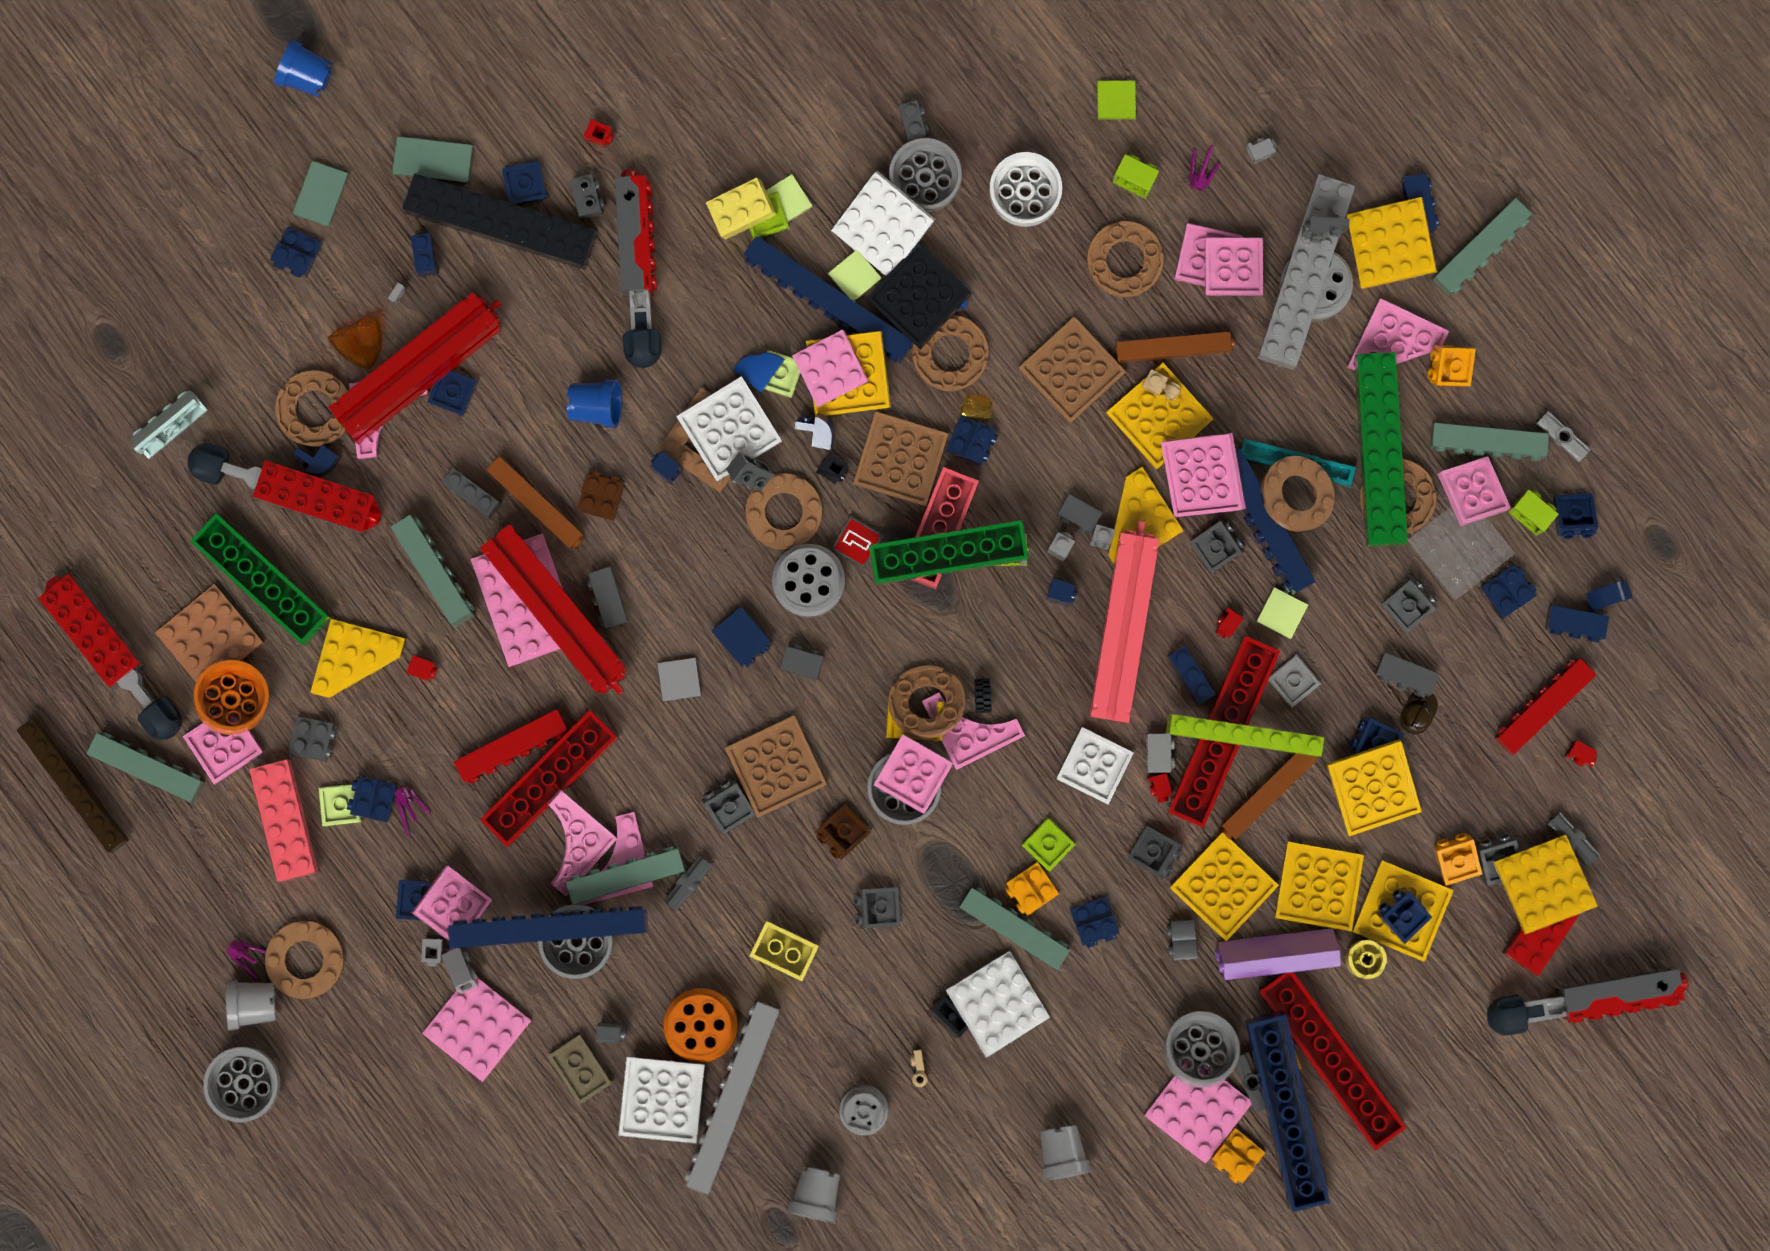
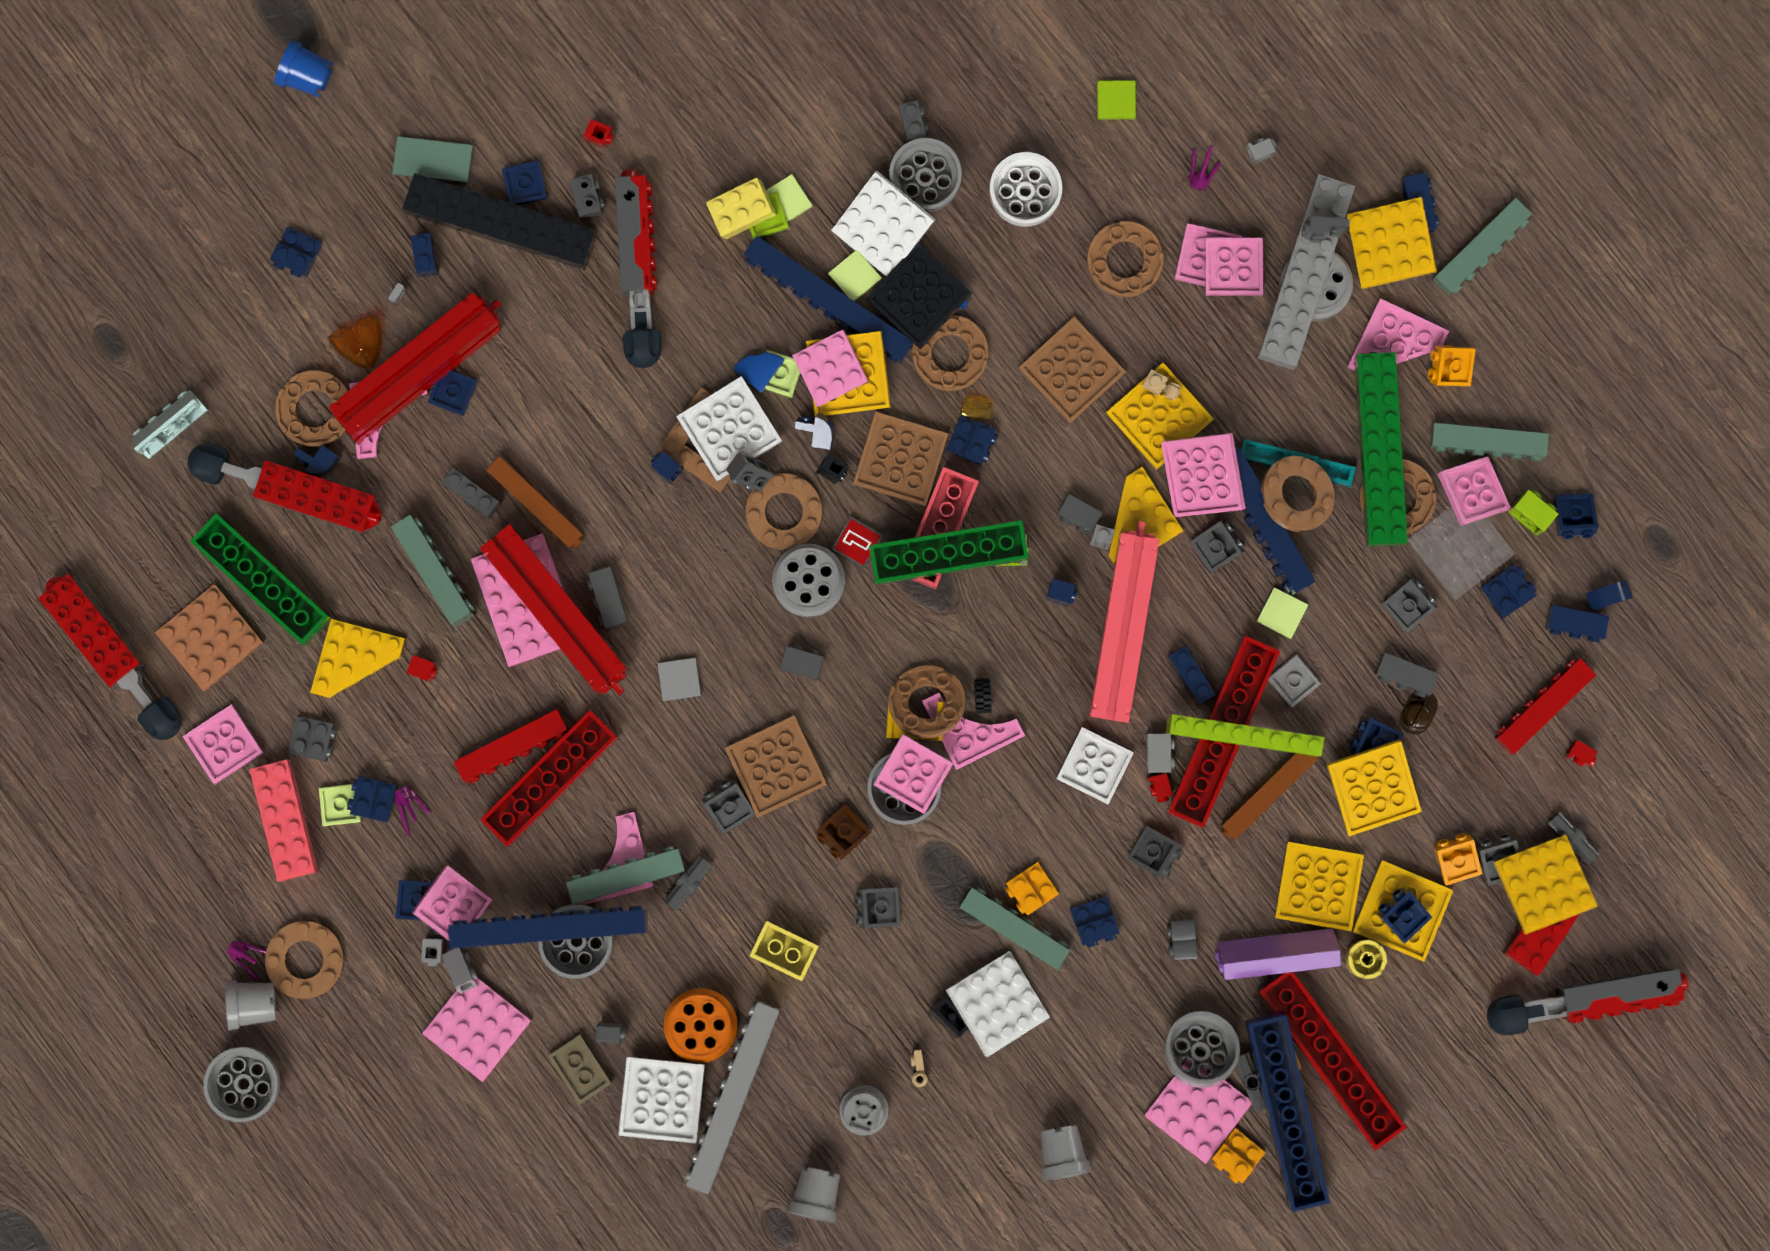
dark brown brick [16,718,129,853] -> none
sand green brick [87,732,205,803] -> none
orange wheel [194,660,269,735] -> none
sand green tile [293,161,349,227] -> none
bright pink plate [547,790,617,897] -> none
blue piece [567,379,622,429] -> none
reddish brown plate [577,471,624,521] -> none
dark blue brick [712,607,771,668] -> none
lime tile [1022,818,1076,872] -> none
light grey brick [1047,532,1075,562] -> none
lime brick [1112,154,1159,199] -> none
dark orange brick [1115,332,1235,364] -> none
yellow plate [1169,832,1279,941] -> none
red brick [1215,608,1244,639] -> none
light grey piece [1536,411,1590,462] -> none

